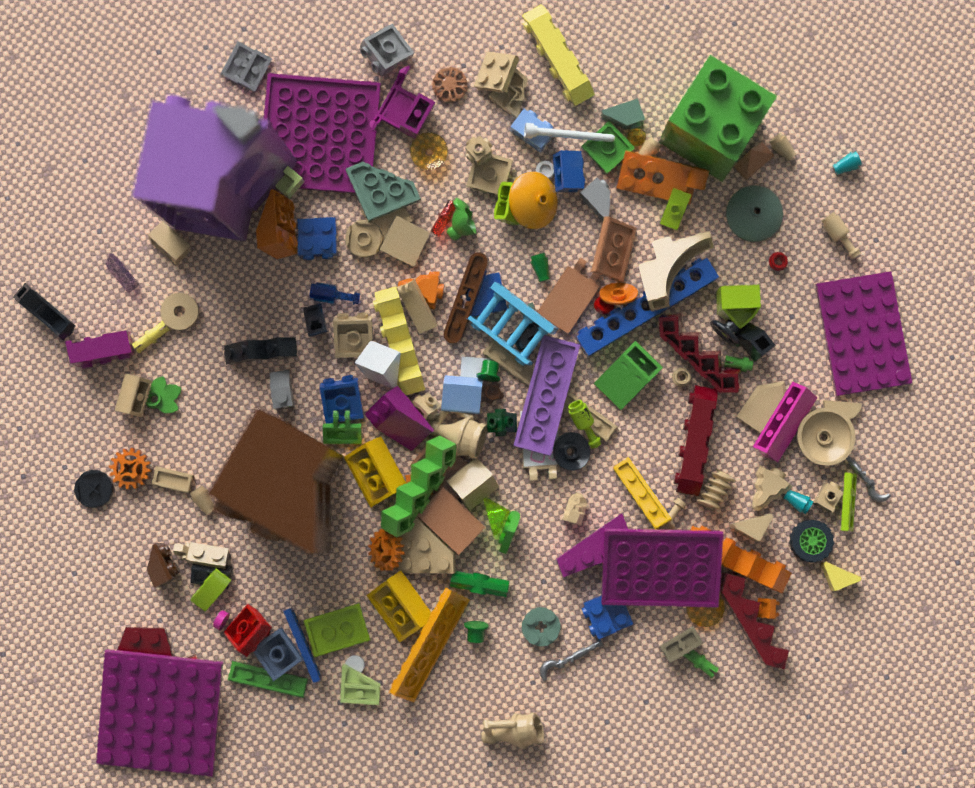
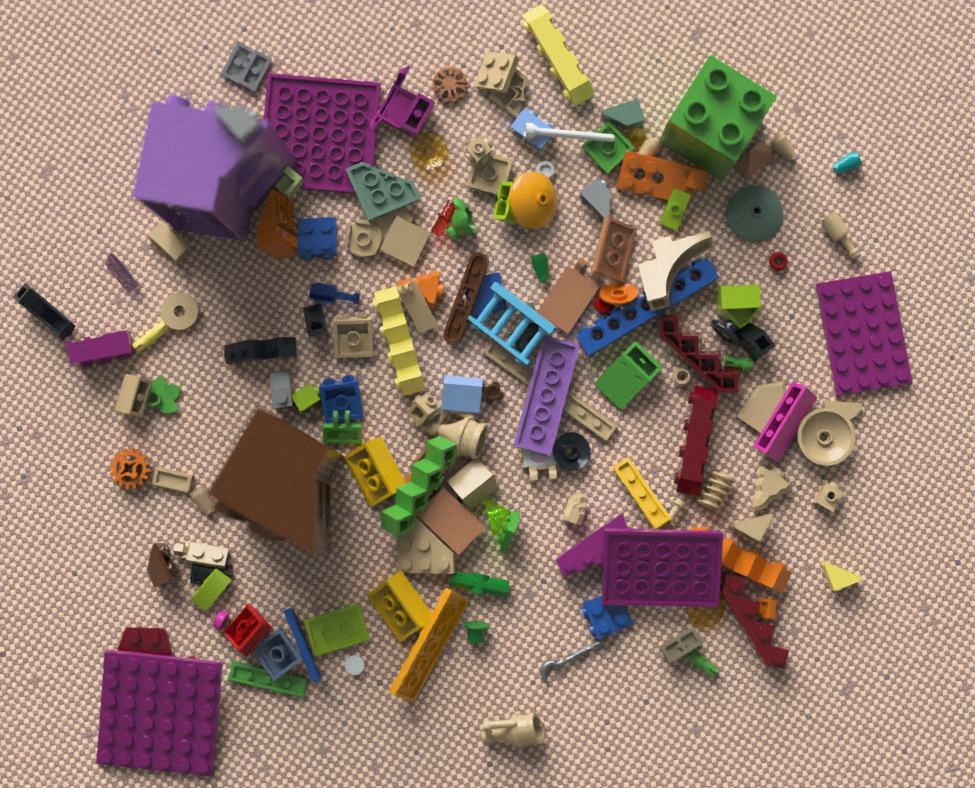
black tile [74,470,114,508] -> none
yellowish green wing [340,664,381,705] -> none
white slope [355,341,401,389] -> none
light grey plate [360,23,414,76] -> none
magenta slope [364,386,434,451] -> none
orange gear [368,529,405,571] -> none
white sticker [460,357,492,378] -> none
green piece [476,360,501,382] -> none
dark green brick [487,409,517,437] -> none
sand green plate [522,607,560,646] -> none
blue brick [553,150,585,193] -> none
lime piece [568,400,601,449] -> none
teal cone [783,489,814,515] -> none
black wheel [789,520,834,562] -> none
lime tile [841,473,857,532] -> none
flat silver piece [846,456,891,502] -> none
none -> lime brick [291,383,322,413]

